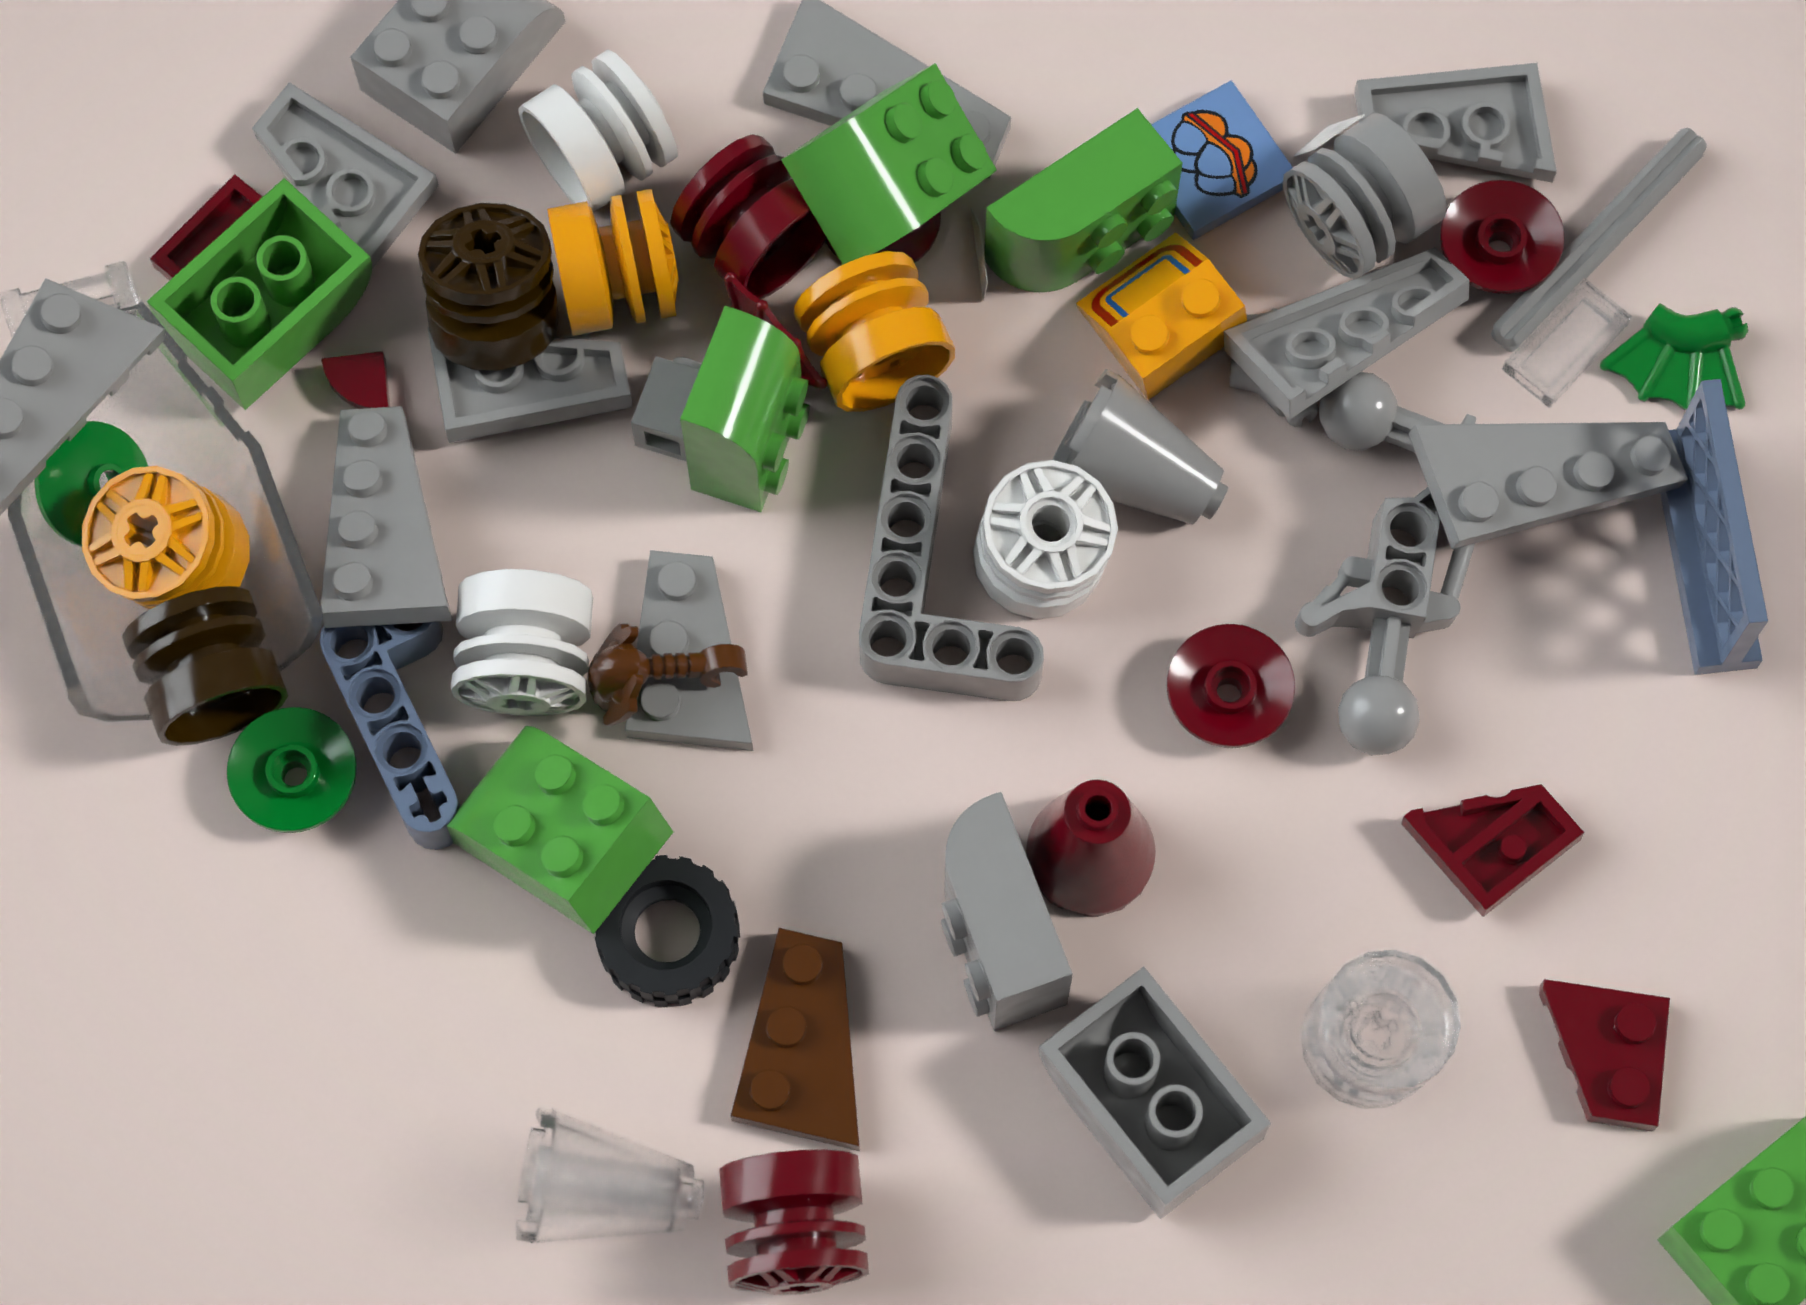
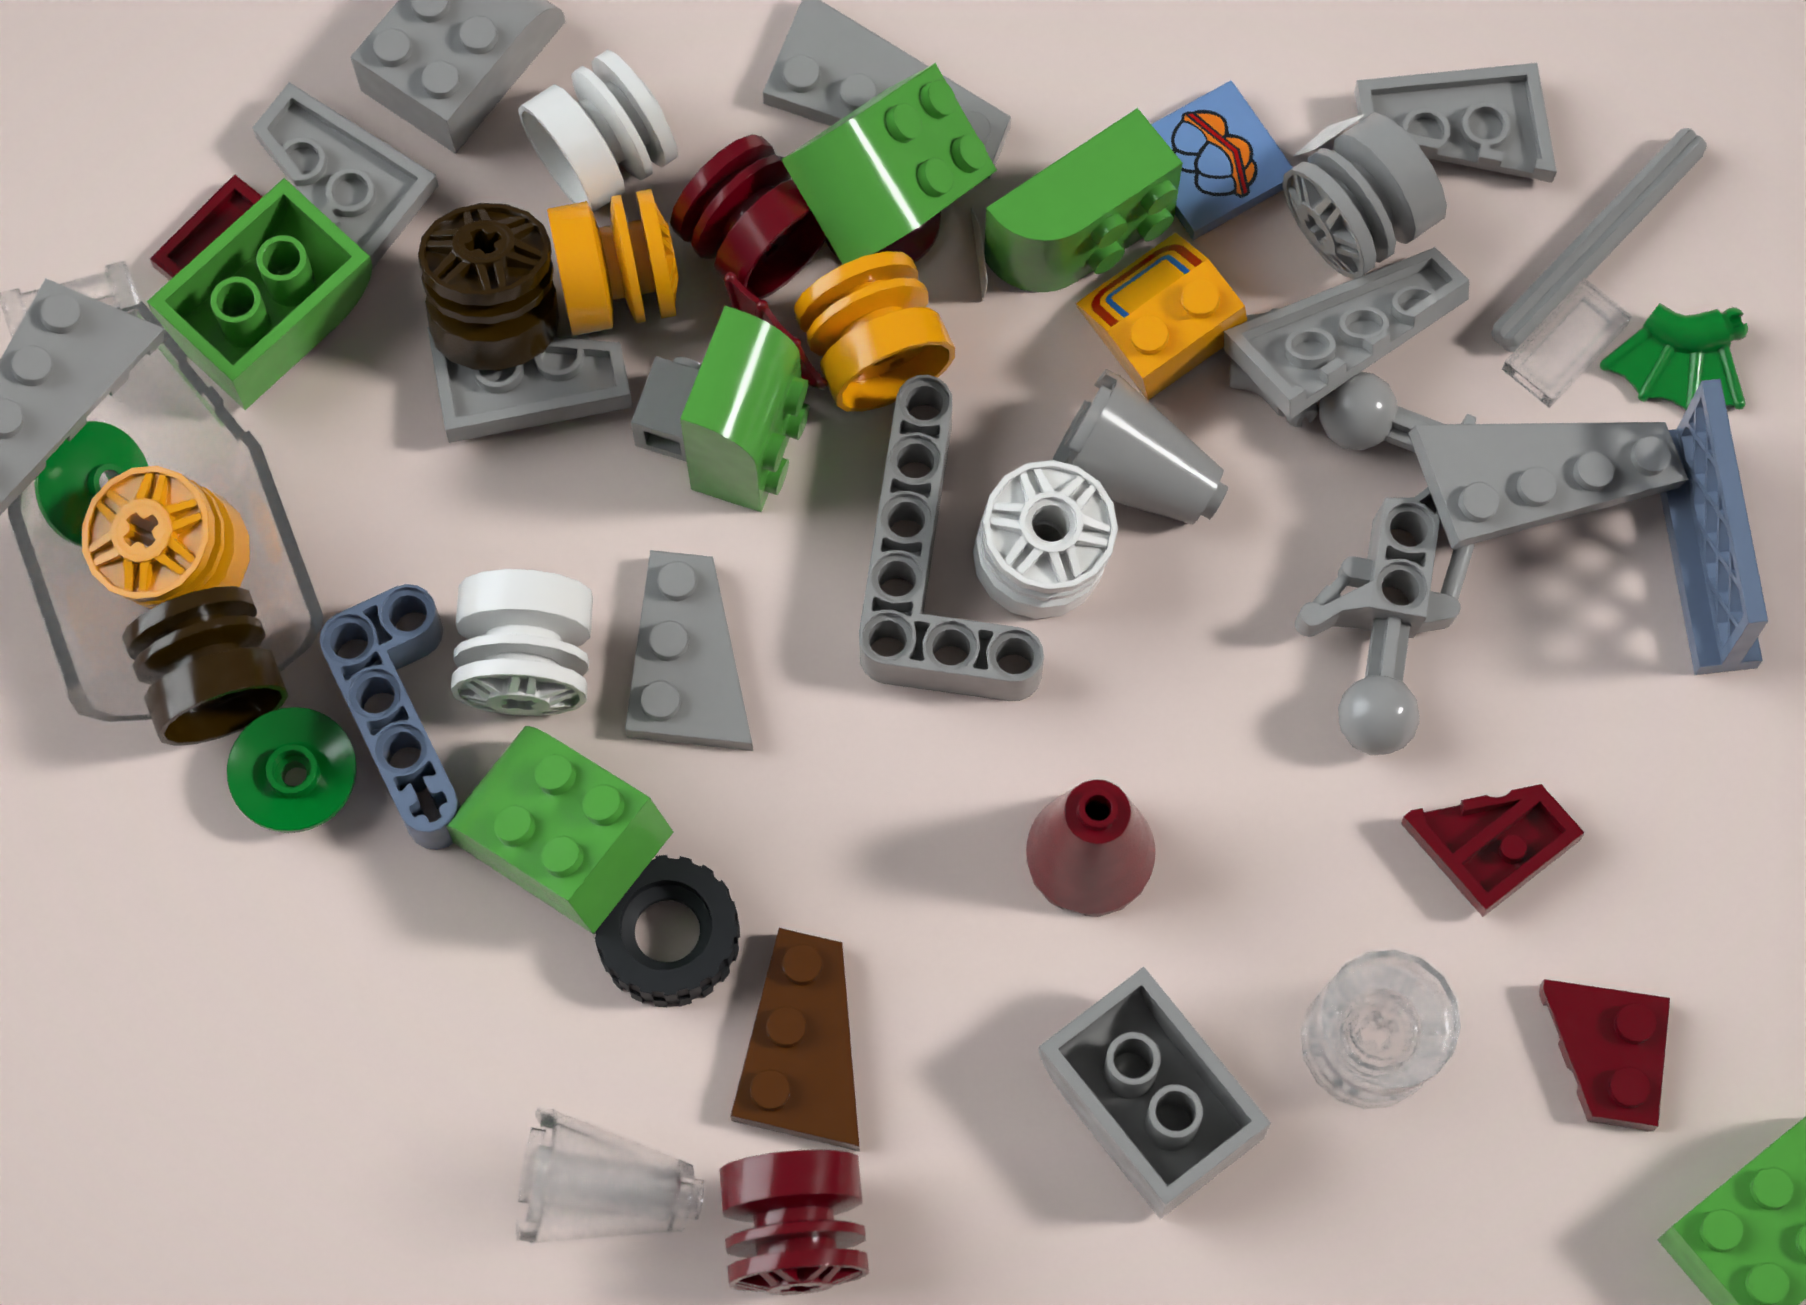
light grey wing [320,406,452,628] -> none
dark red tile [321,351,390,409] -> none
reddish brown piece [587,623,748,726] -> none
light grey brick [941,792,1073,1031] -> none
dark red dish [1166,624,1295,748] -> none
dark red dish [1440,180,1565,294] -> none

